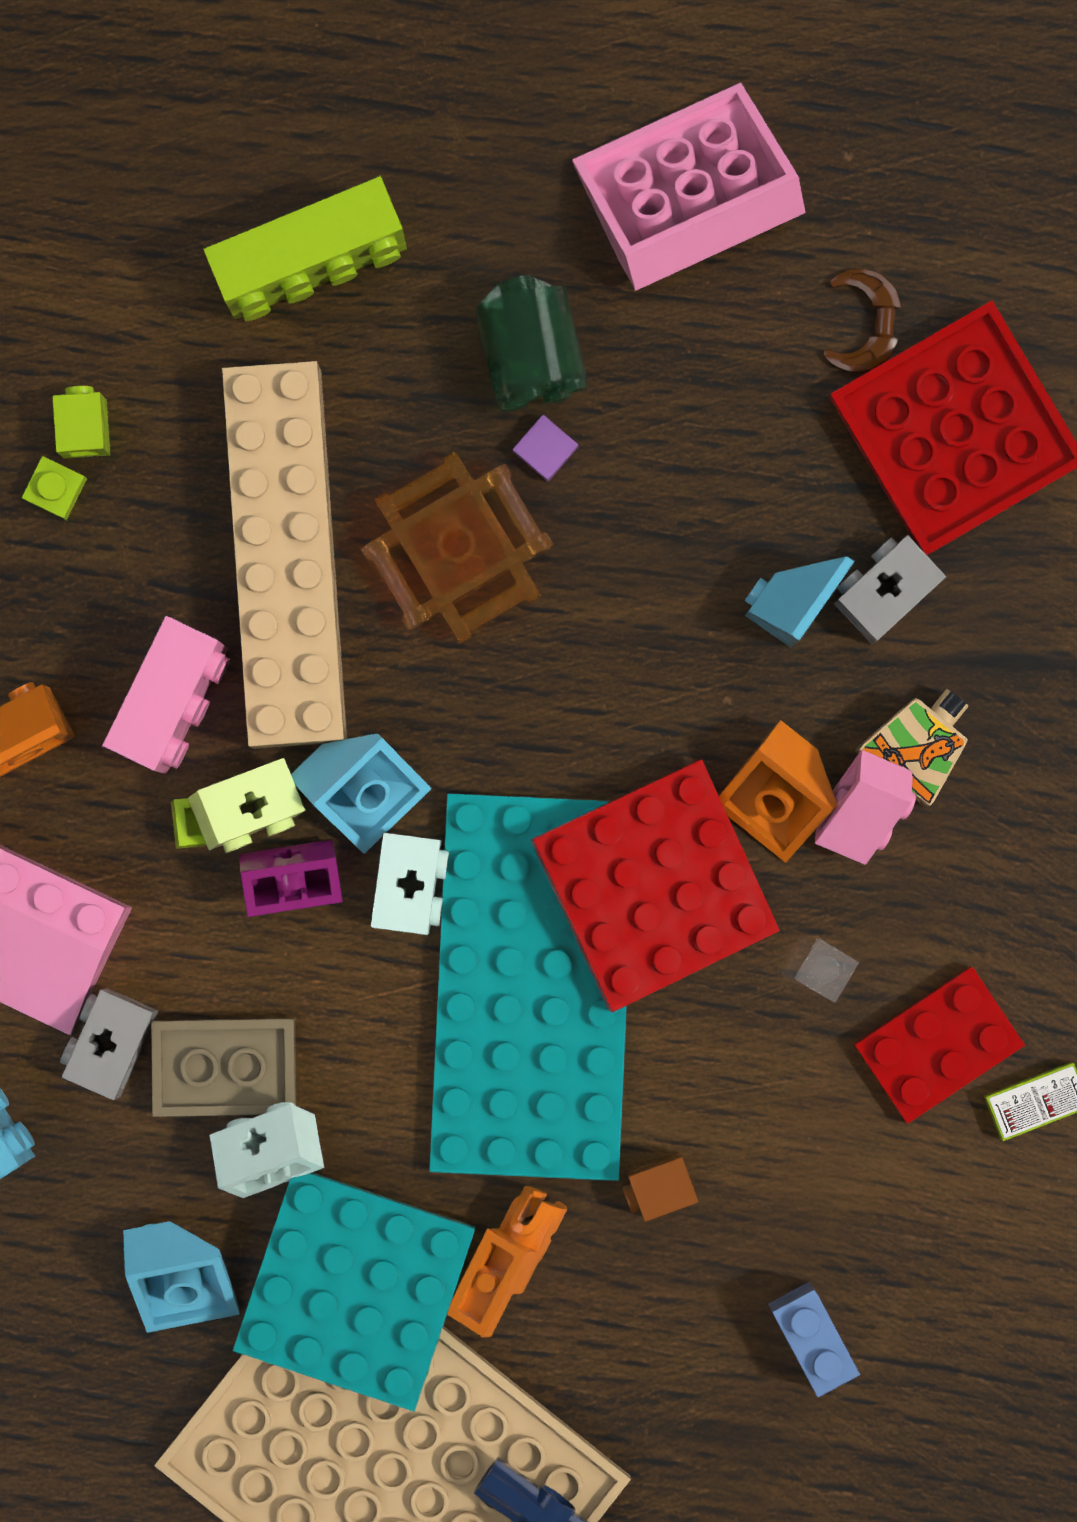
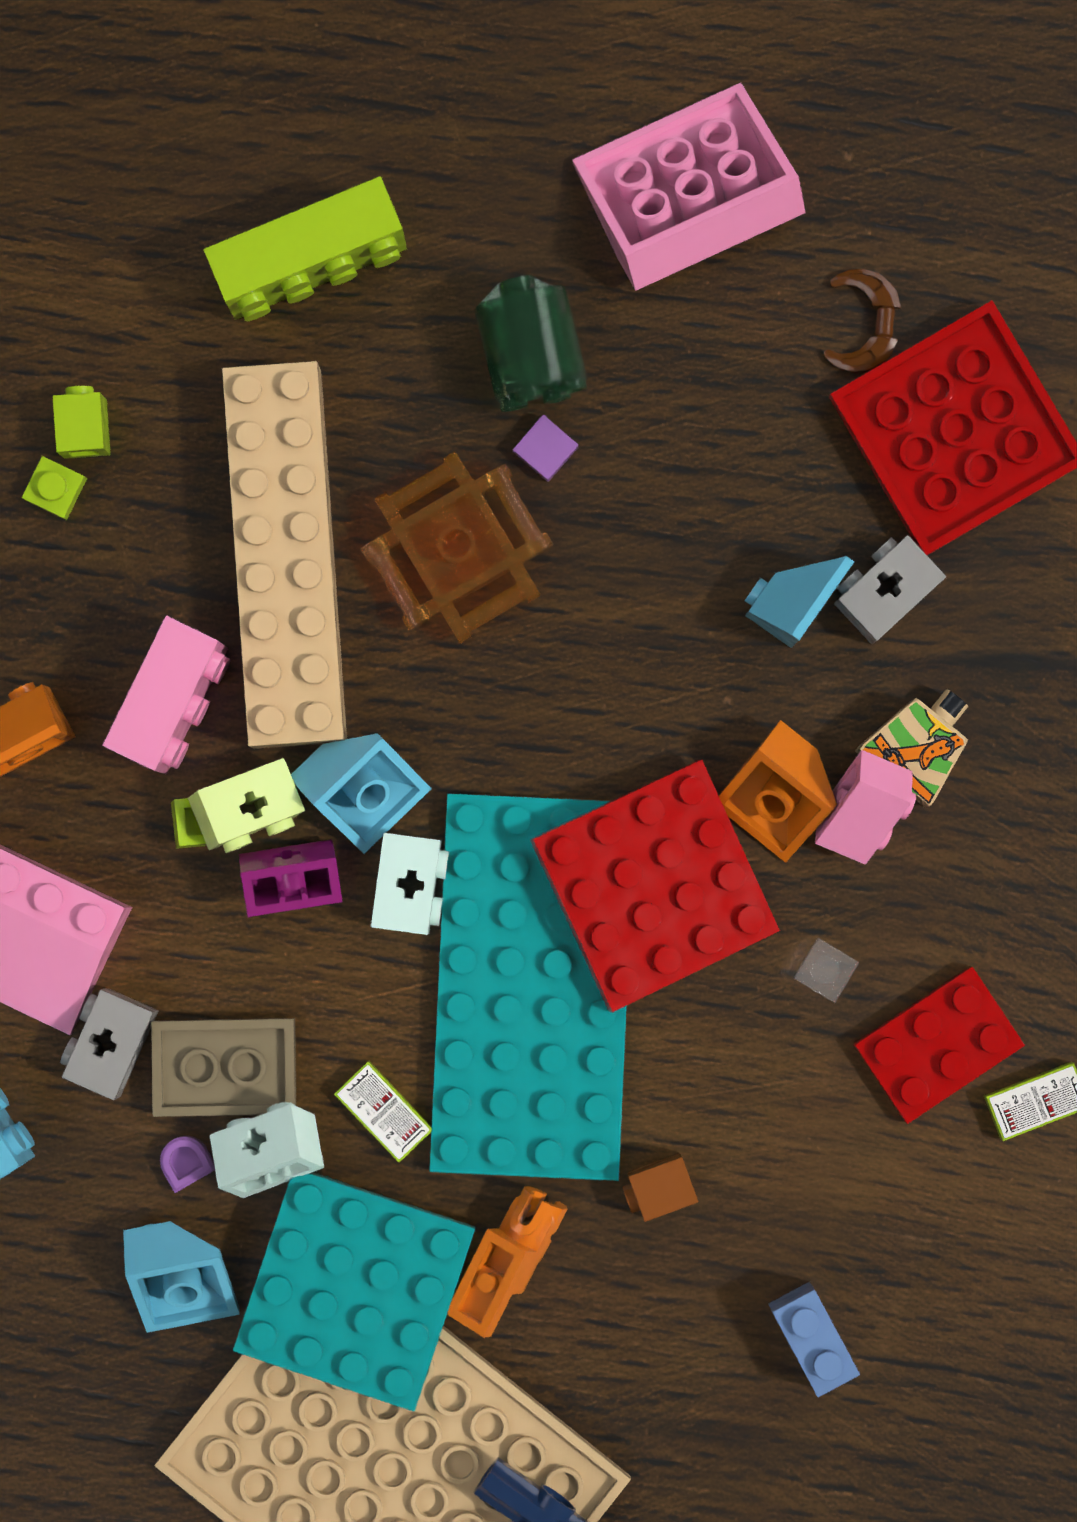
none -> medium lavender tile [160,1136,215,1193]
none -> tile [334,1061,432,1162]

